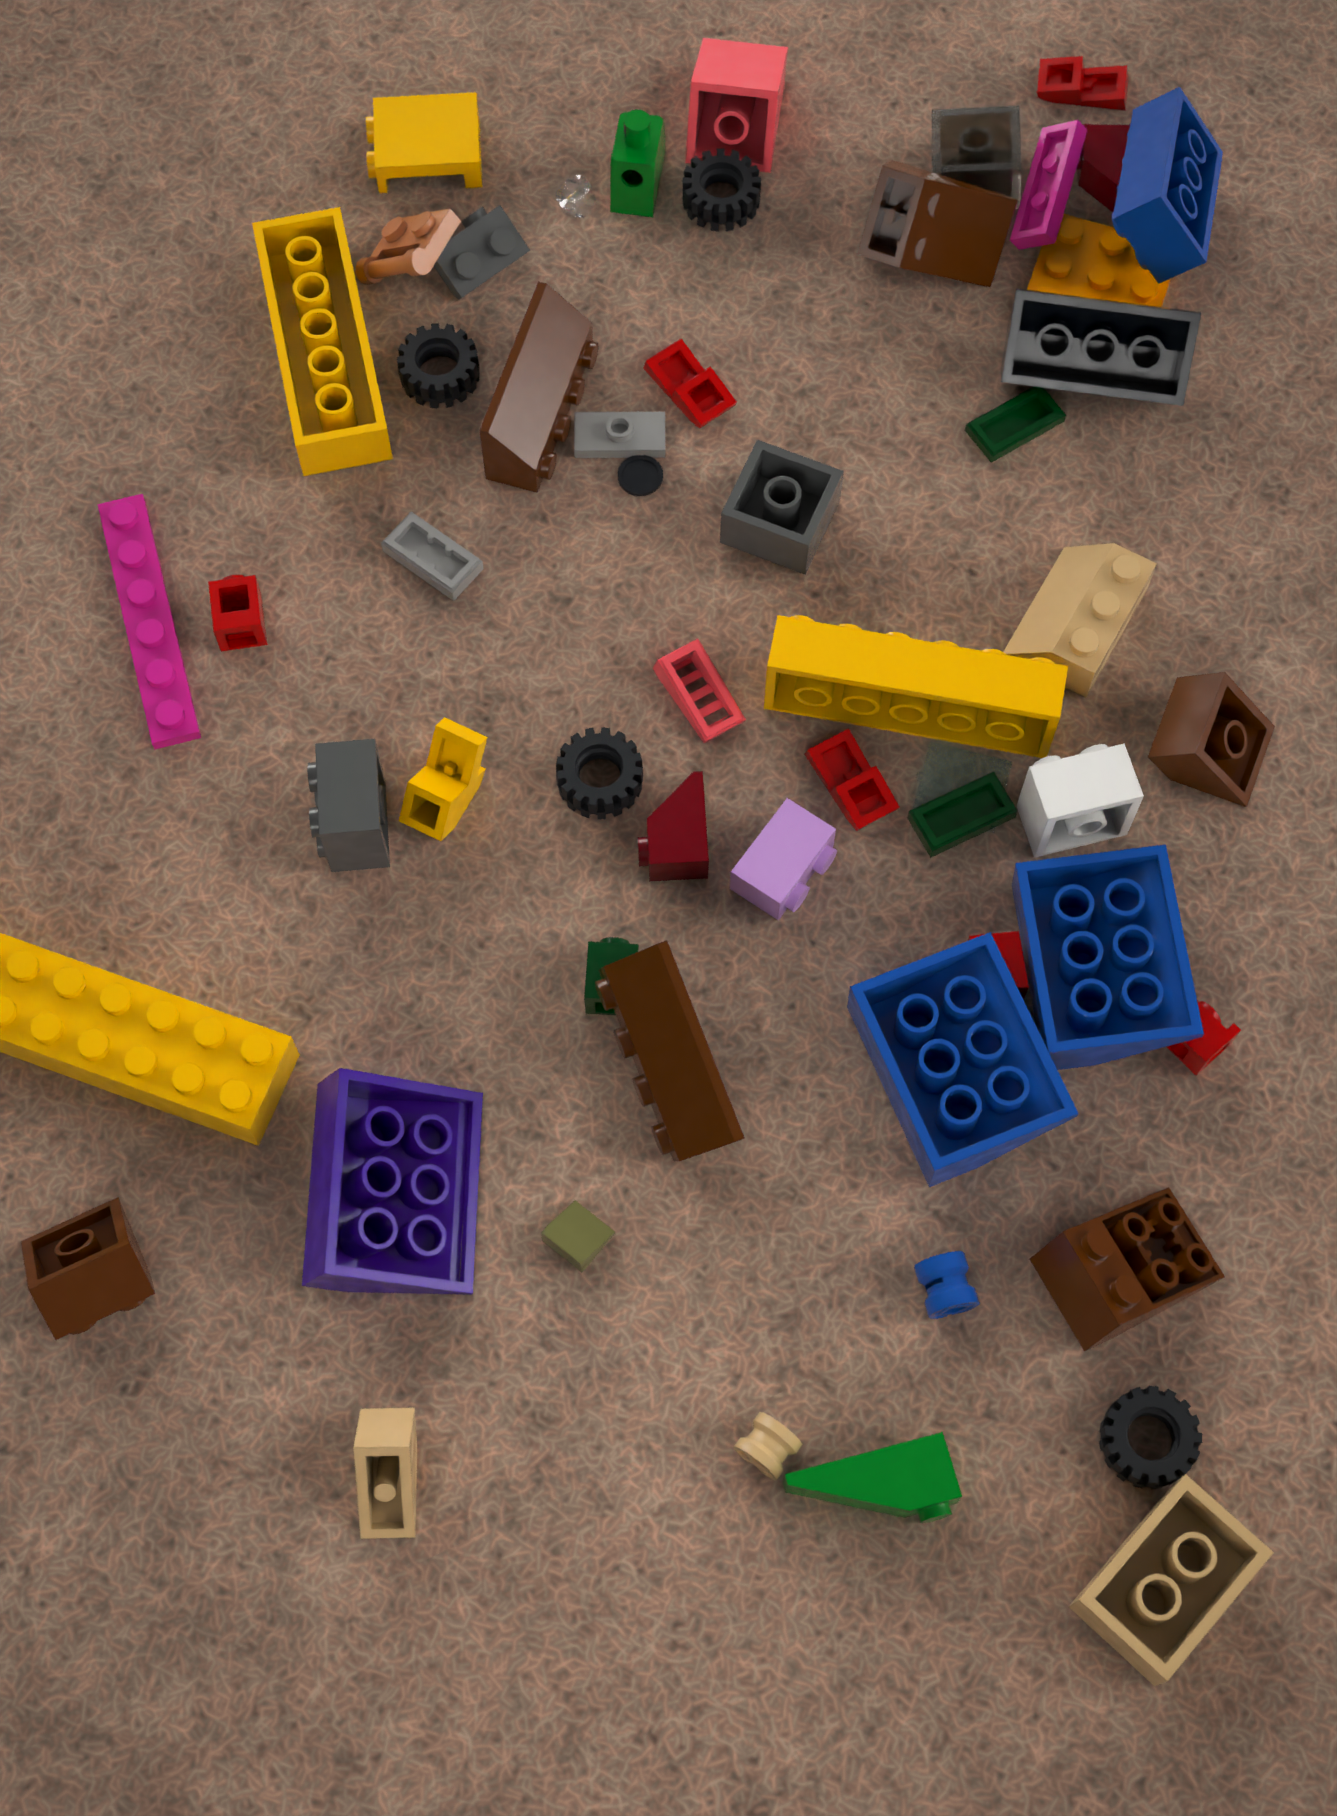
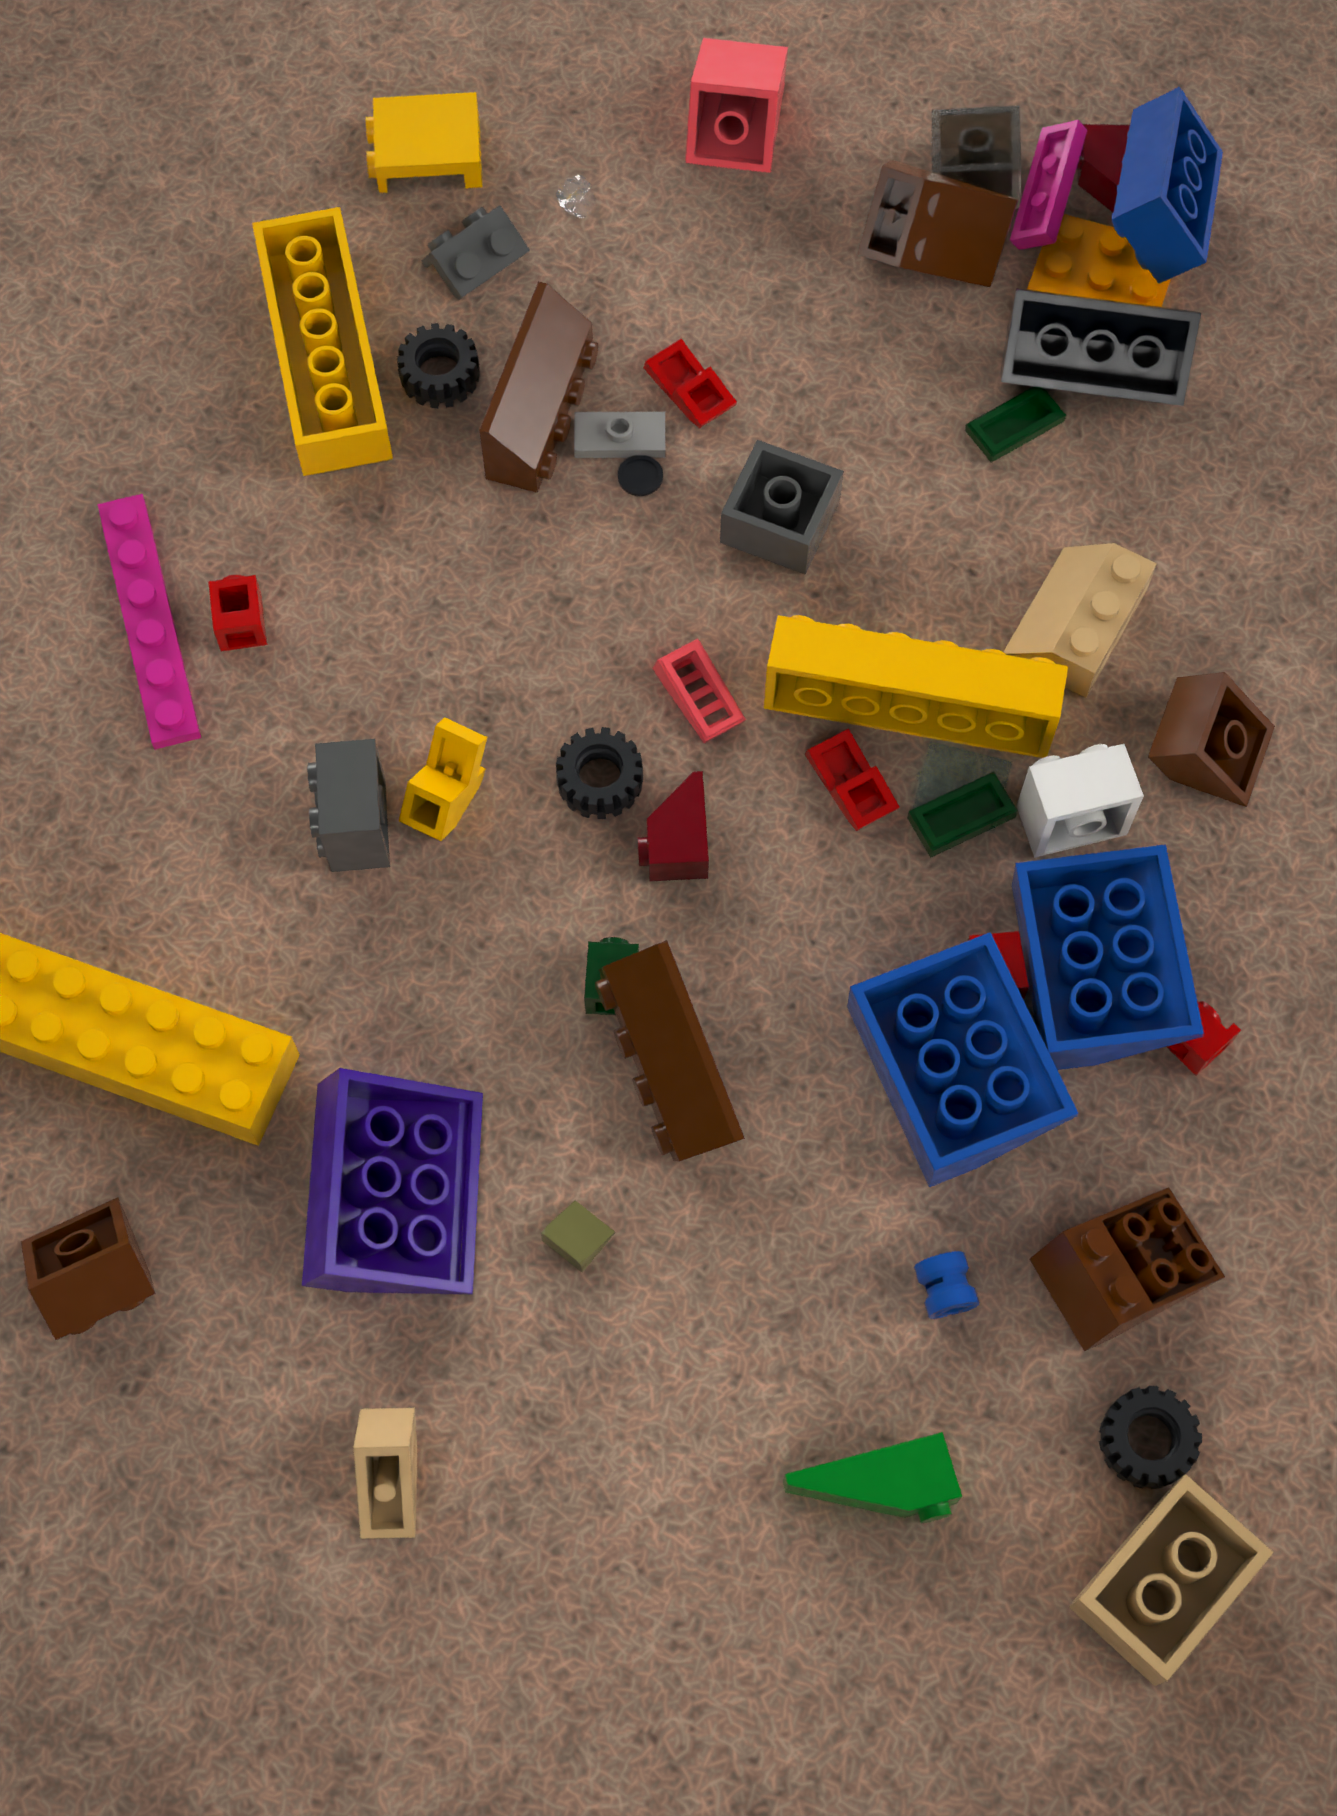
nougat plate [355,208,461,285] -> none
light grey plate [381,512,484,601] -> none
green torso [610,109,666,217] -> none
black tyre [682,148,761,232] -> none
lavender brick [730,798,837,920] -> none
tan wheel [734,1412,802,1481] -> none
red slope [1037,56,1128,111] -> none

